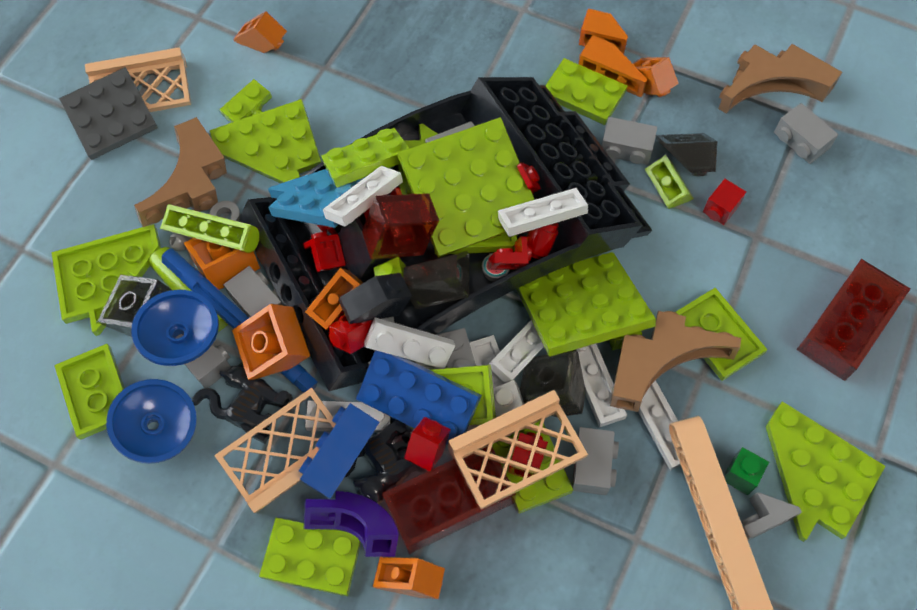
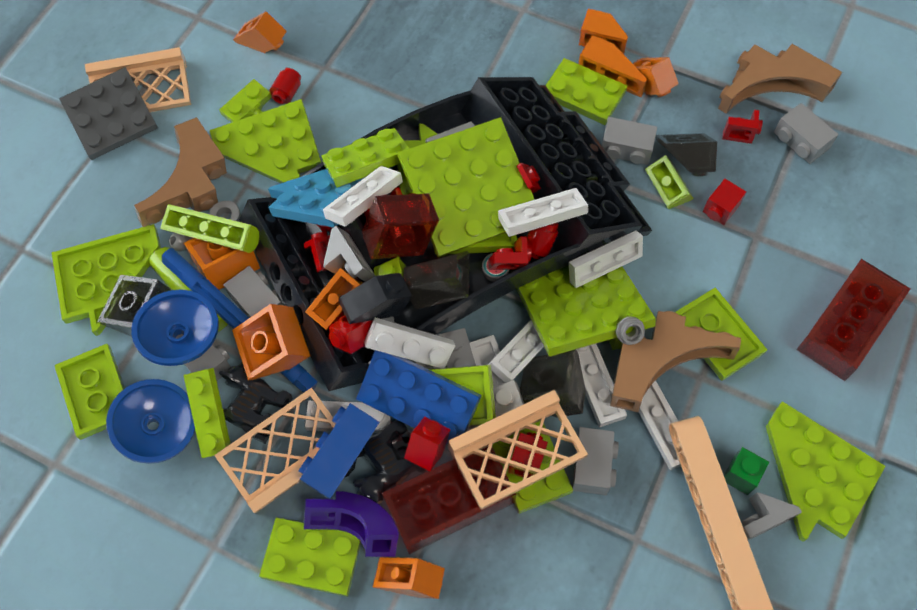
none -> lime plate [183,368,231,458]
none -> red brick [269,68,301,104]
none -> light grey slope [324,226,375,282]
none -> white plate [569,231,643,288]
none -> light grey plate [616,316,645,345]
none -> red bracket [722,110,763,144]

